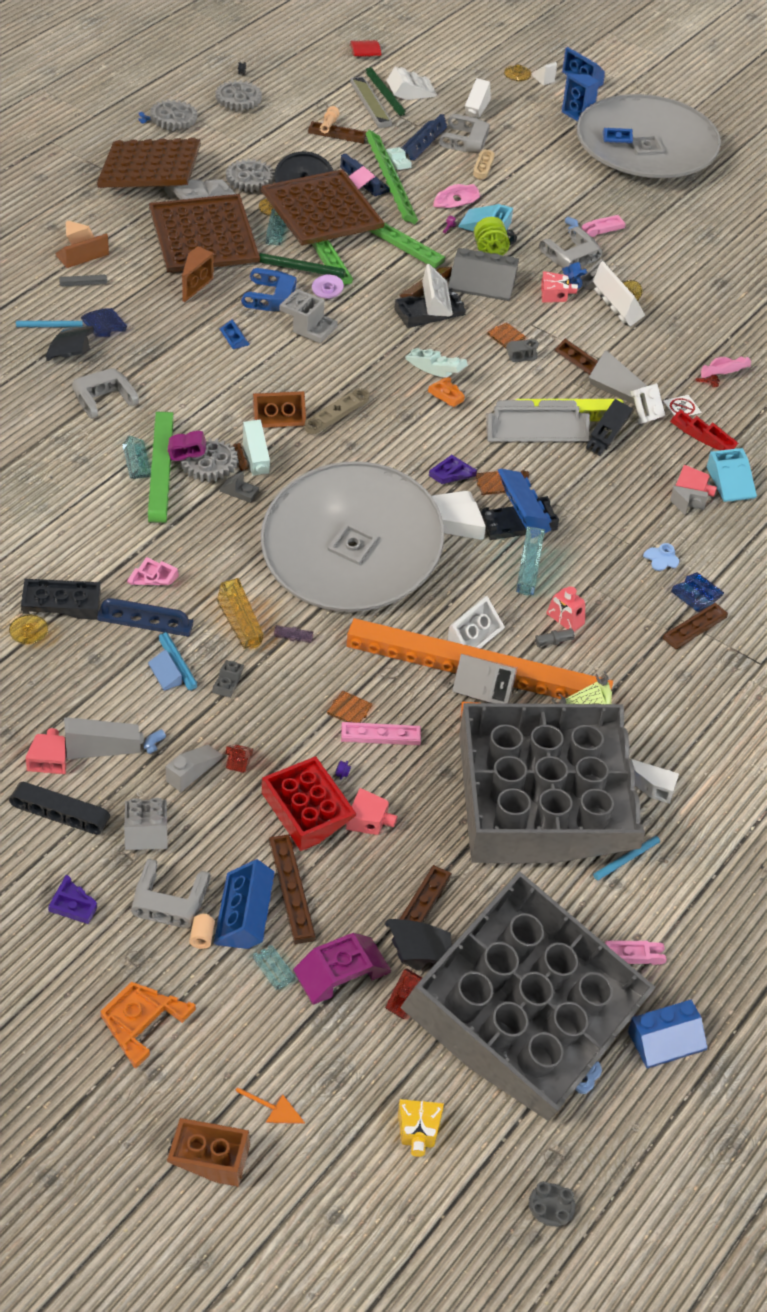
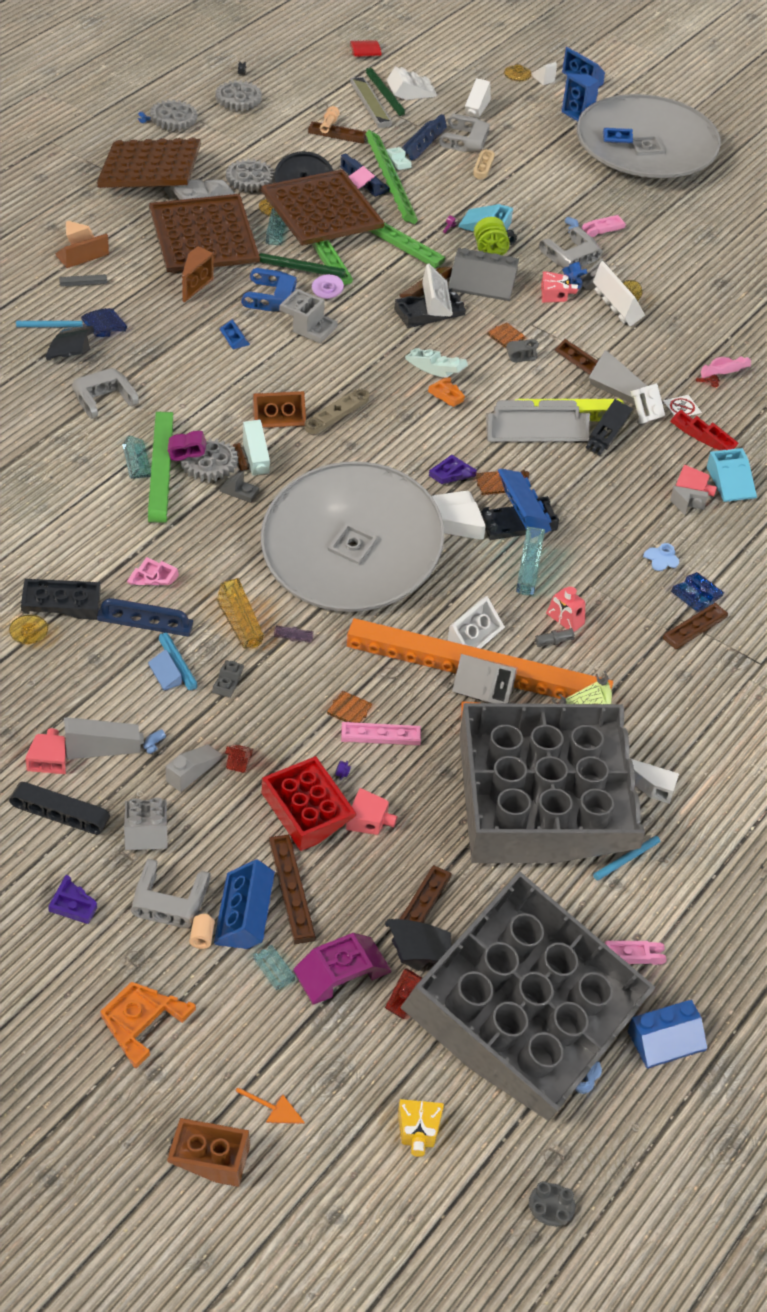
bright pink piece [433,184,480,208] -> none

